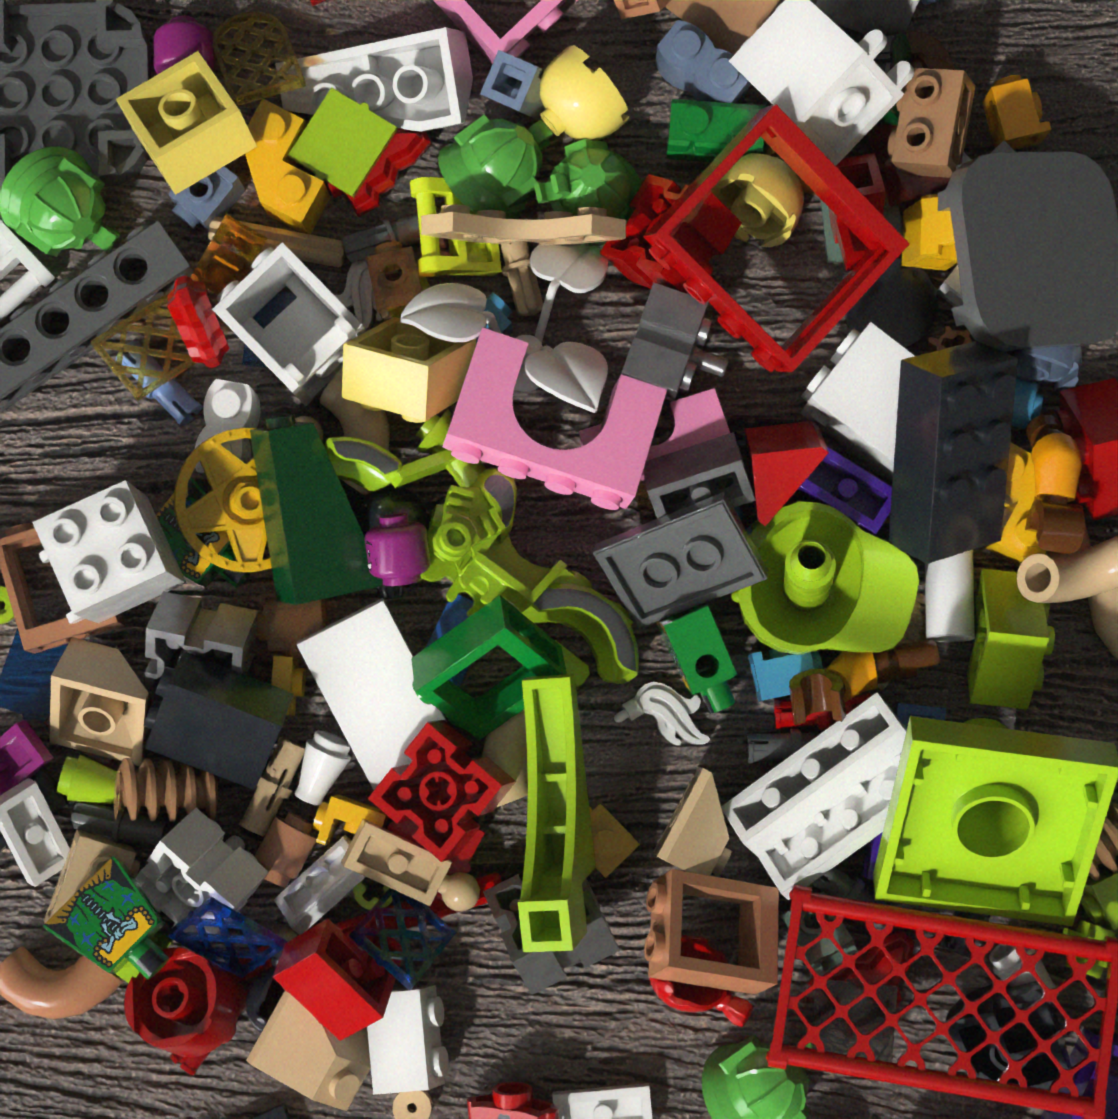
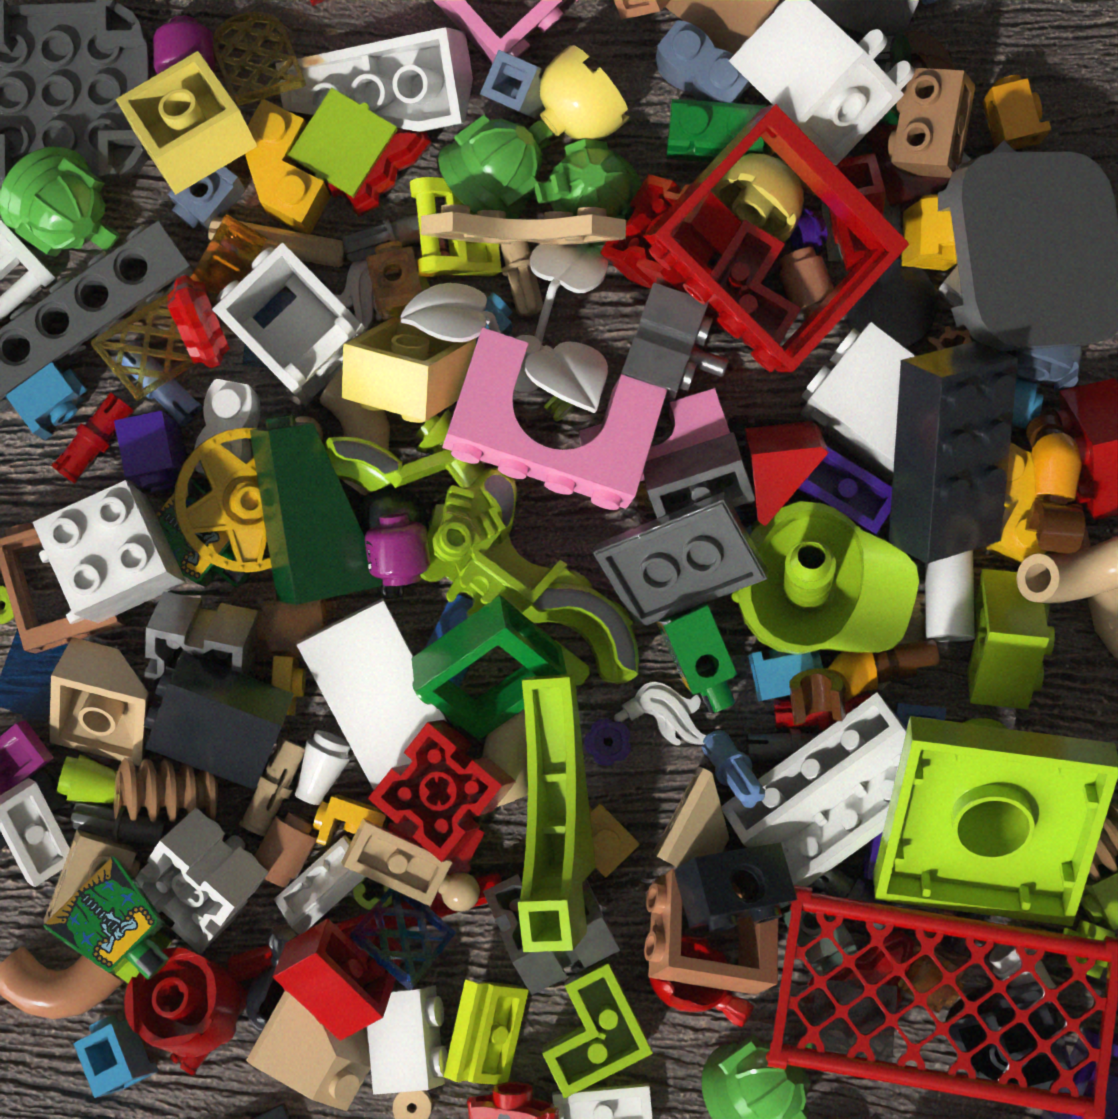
clear blue window [168,897,286,979] -> none
none -> dark azure brick [5,362,88,440]
none -> red pin [50,392,134,484]
none -> dark azure brick [73,1015,159,1098]
none -> dark purple brick [114,410,187,494]
none -> neon yellow plate [443,979,529,1085]
none -> lime brick [542,958,653,1099]
none -> lime piece [544,395,578,422]
none -> dark purple plate [584,718,631,766]
none -> black brick [674,842,798,932]
none -> medium blue axle [702,730,765,808]
none -> red brick [705,219,802,349]
none -> nougat brick [778,247,834,320]
none -> dark purple plate [789,208,828,254]
none -> clear orange brick [898,947,965,1013]

